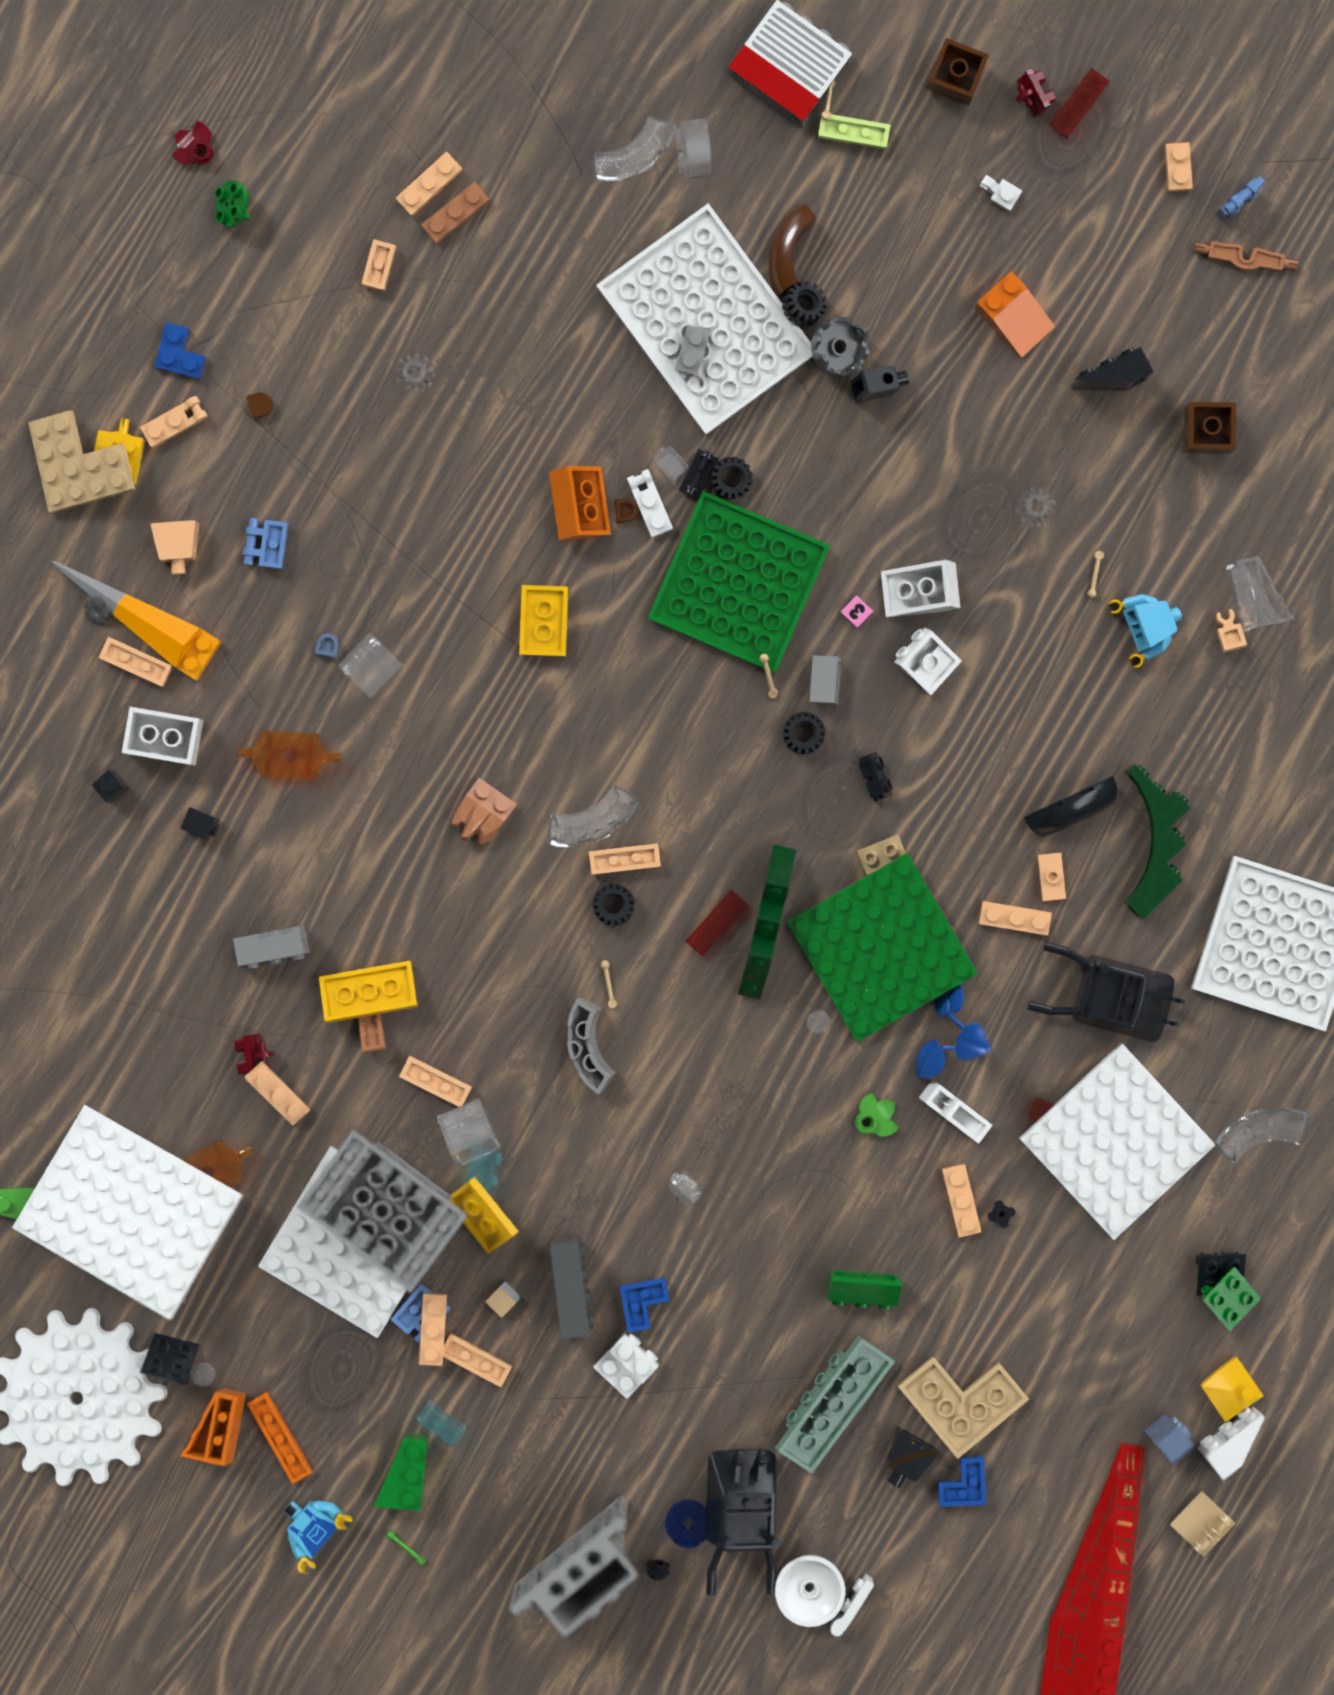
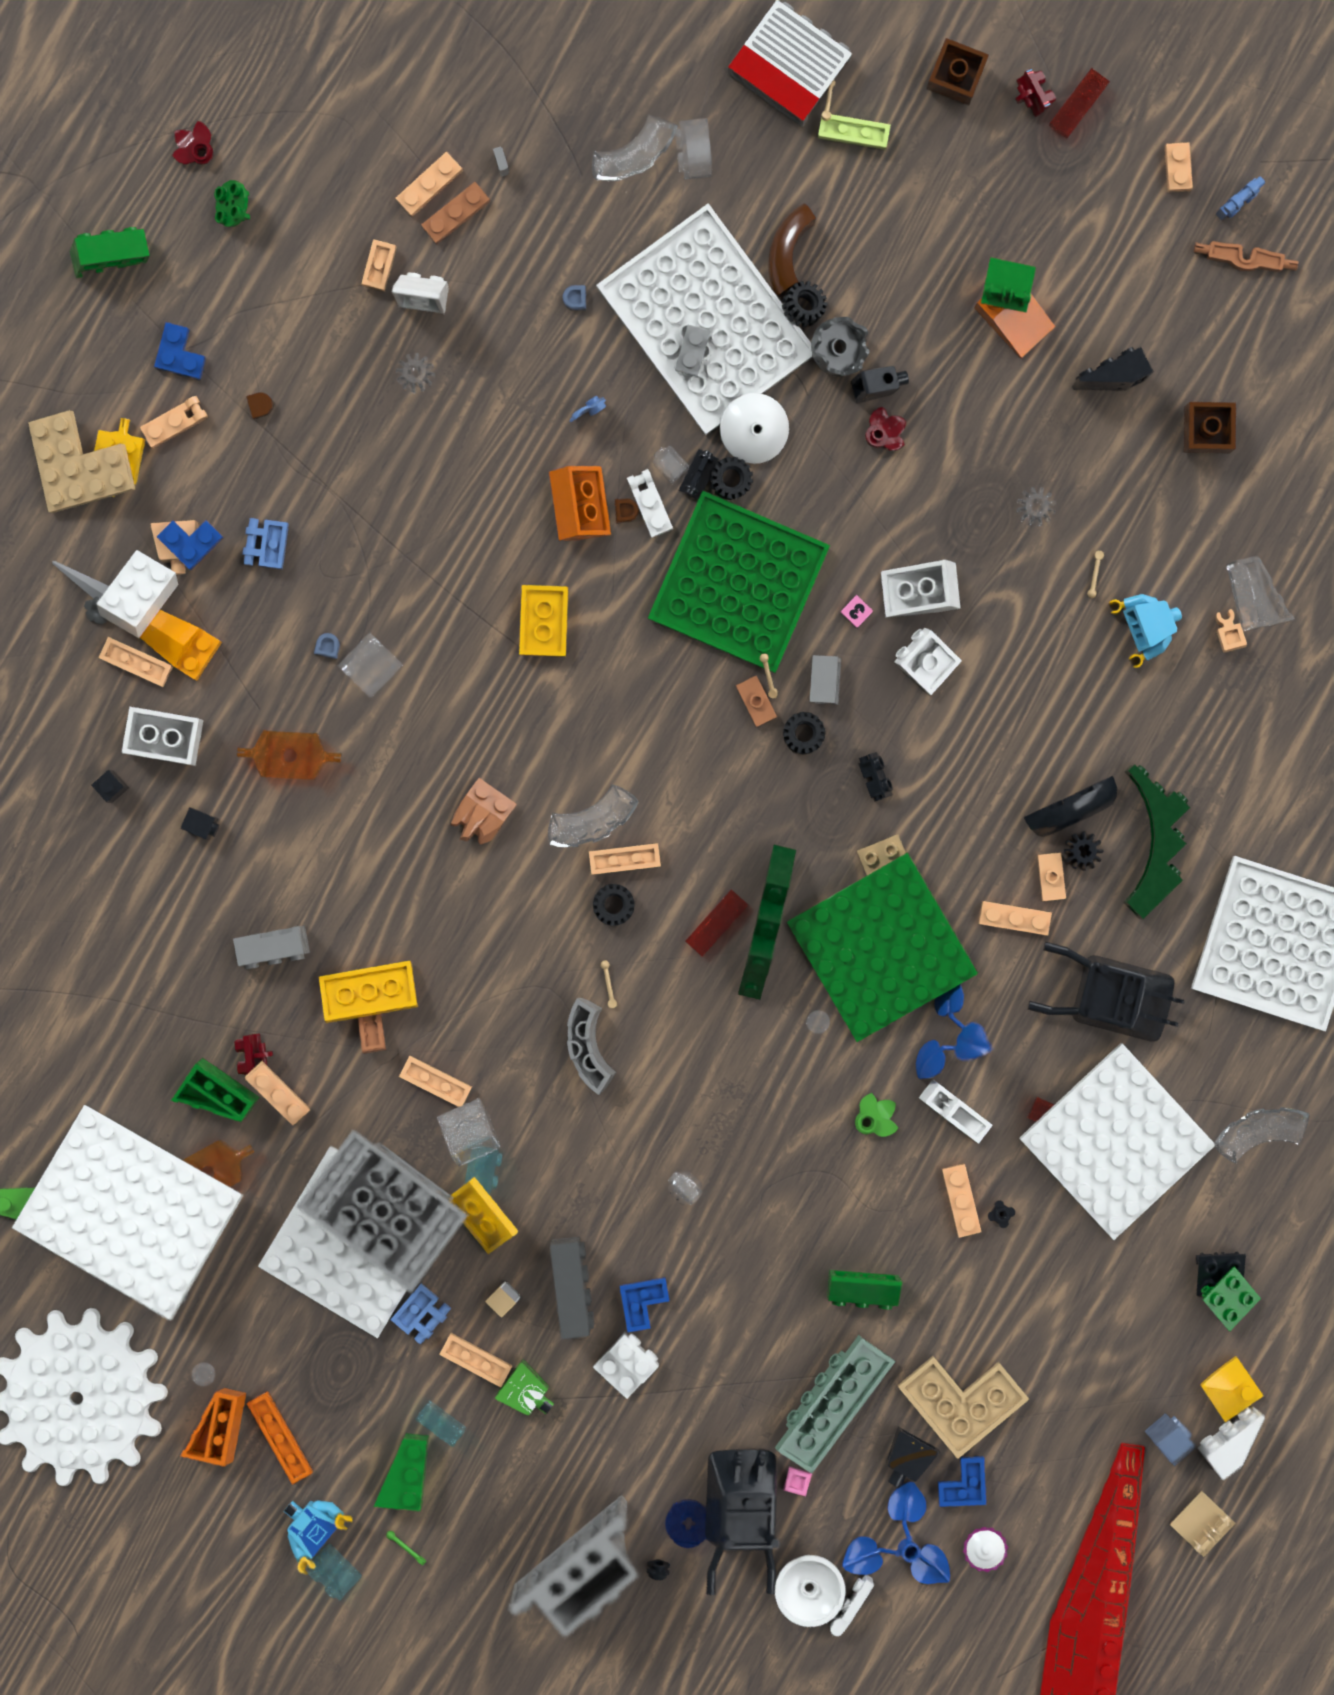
black hinge [140,1333,200,1385] -> none
light nougat plate [419,1293,447,1366] -> none
white plate [979,175,1022,212] -> none
none -> green wedge [70,227,150,278]
none -> white brick [97,550,178,638]
none -> blue plate [157,520,224,570]
none -> green wedge [171,1058,260,1122]
none -> clear light blue bracket [307,1543,362,1601]
none -> white slope [392,273,449,314]
none -> light grey tile [493,146,509,177]
none -> bright green torso [495,1359,554,1416]
none -> sand blue tile [563,285,586,310]
none -> medium blue plate [570,396,606,423]
none -> white dish [720,393,789,464]
none -> nougat plate [736,675,777,727]
none -> bright pink tile [783,1466,812,1497]
none -> blue plant [842,1482,950,1584]
none -> dark red plate [865,407,906,451]
none -> white piece [963,1527,1009,1573]
none -> green hinge [981,257,1036,313]
none -> black gear [1063,831,1104,871]

